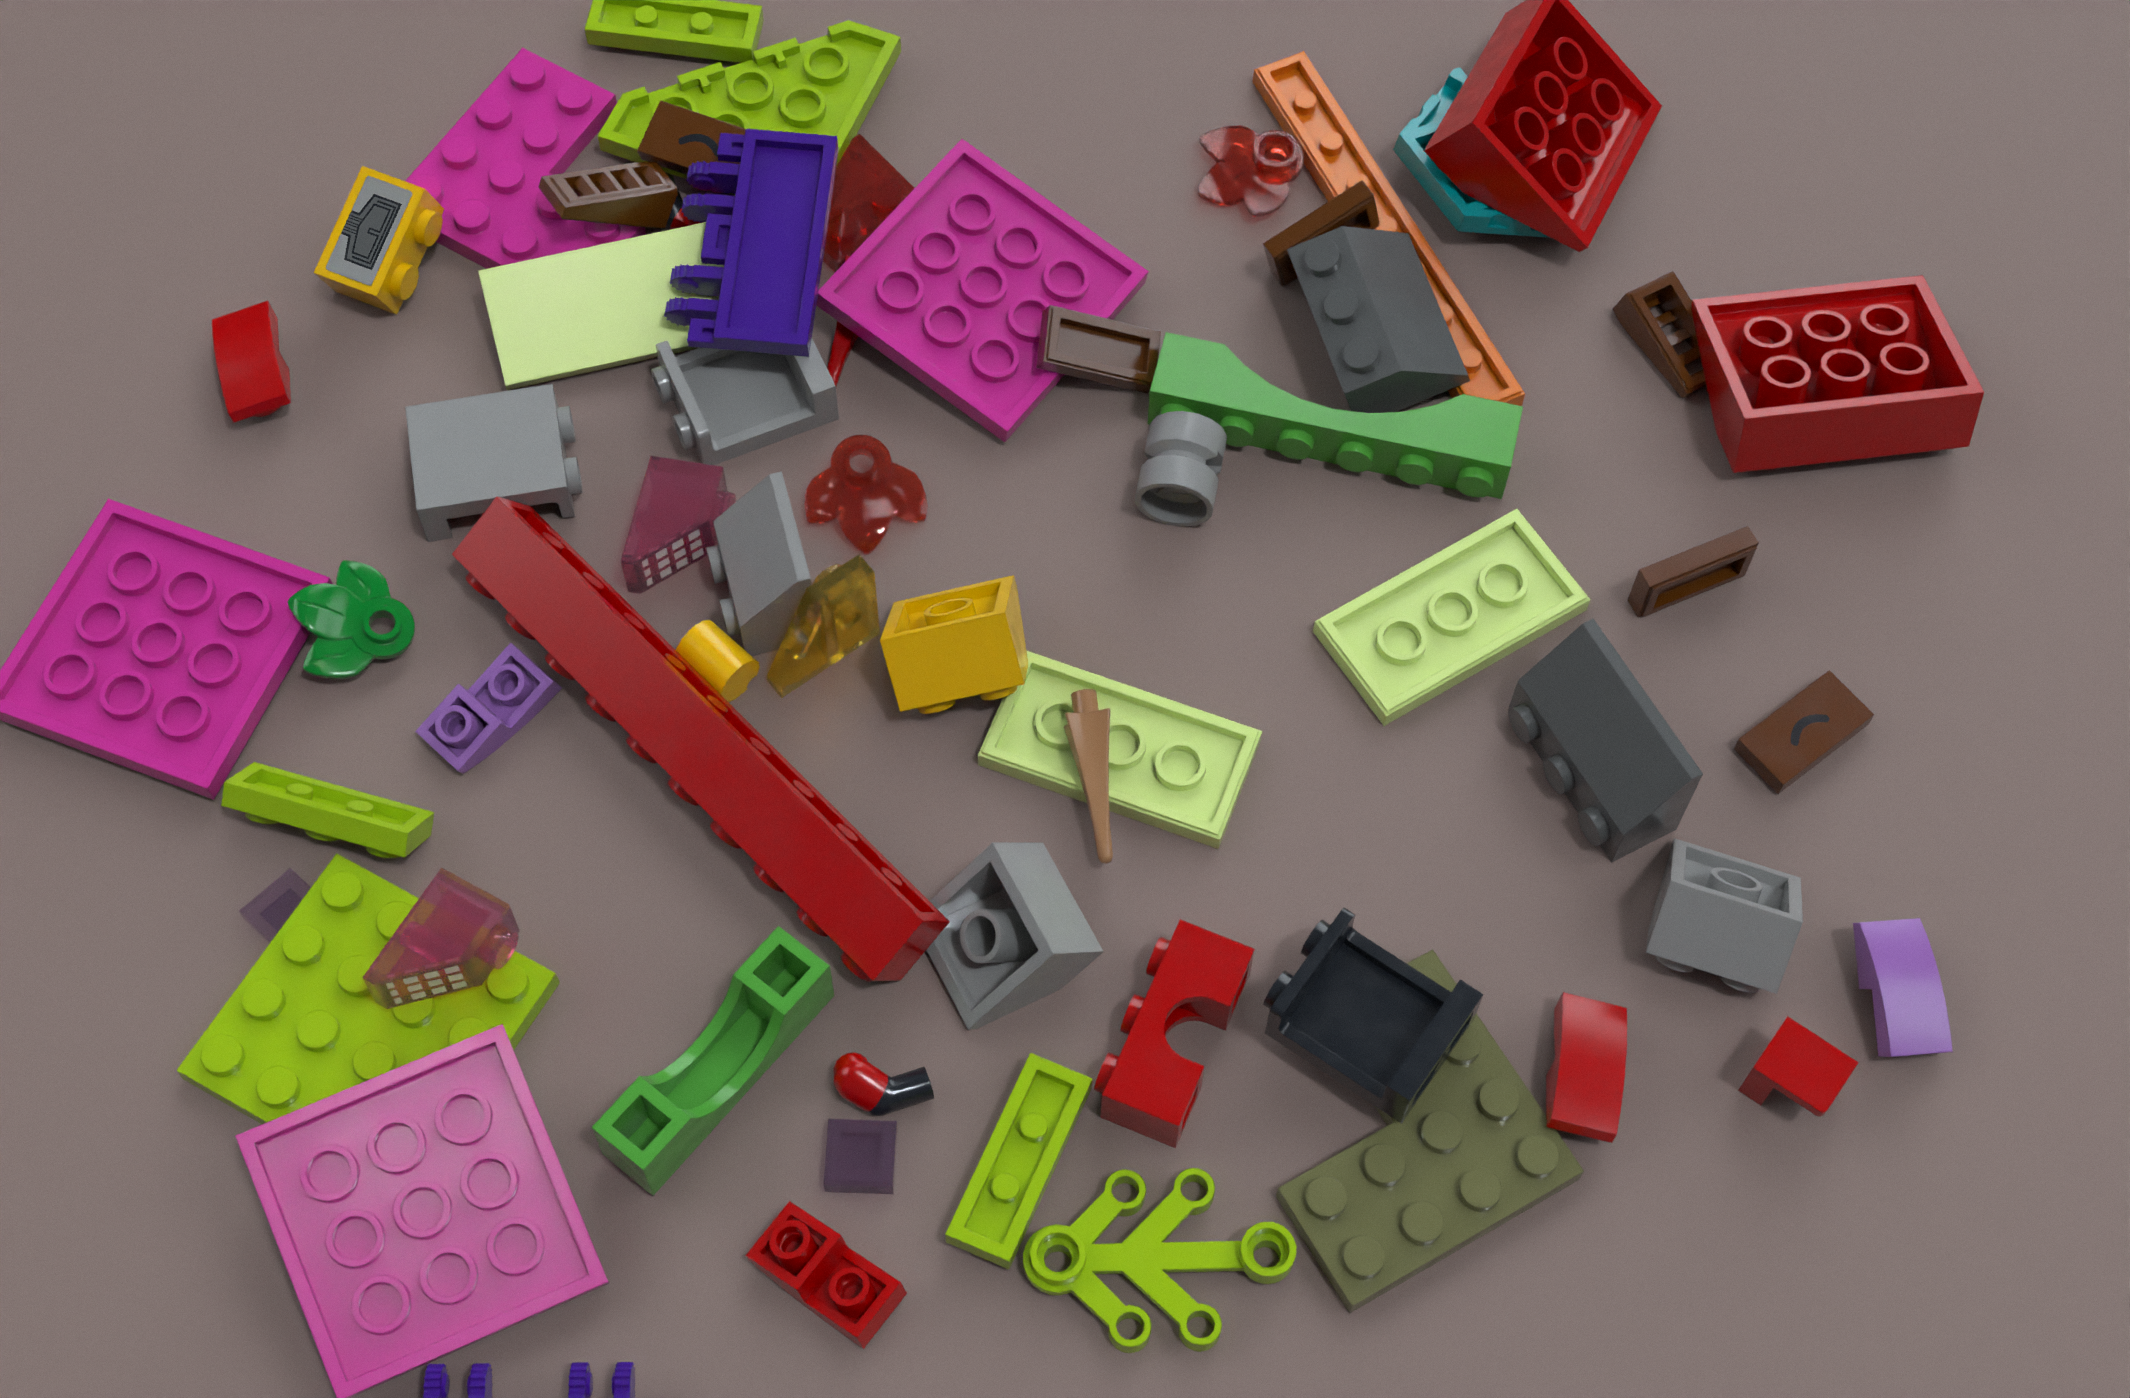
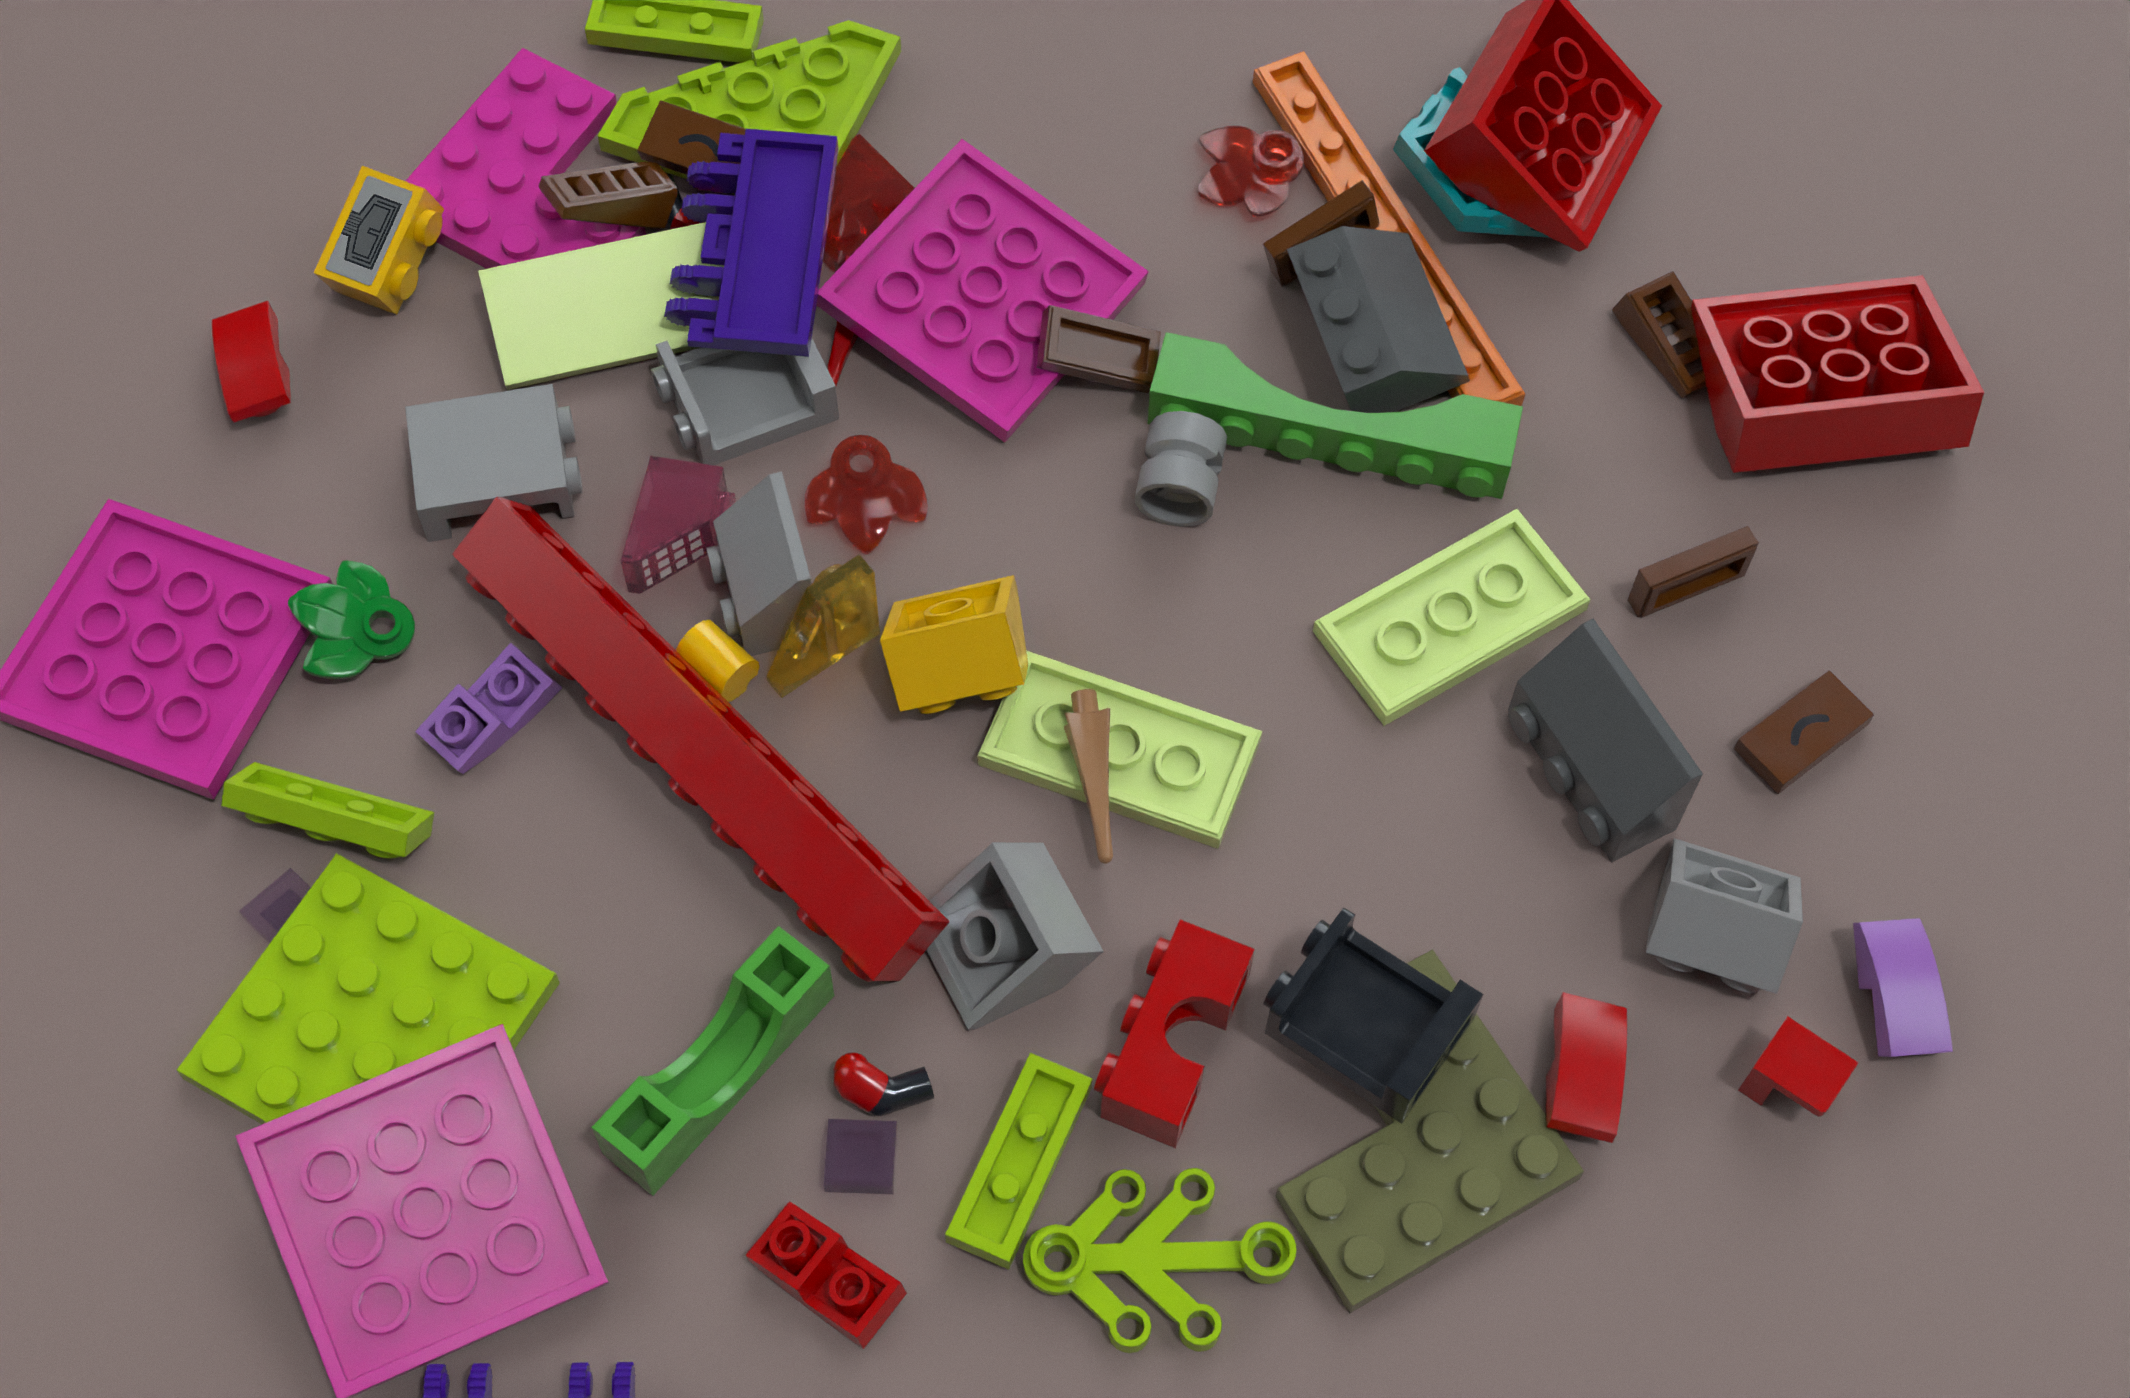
clear pink slope [362,867,520,1009] -> none

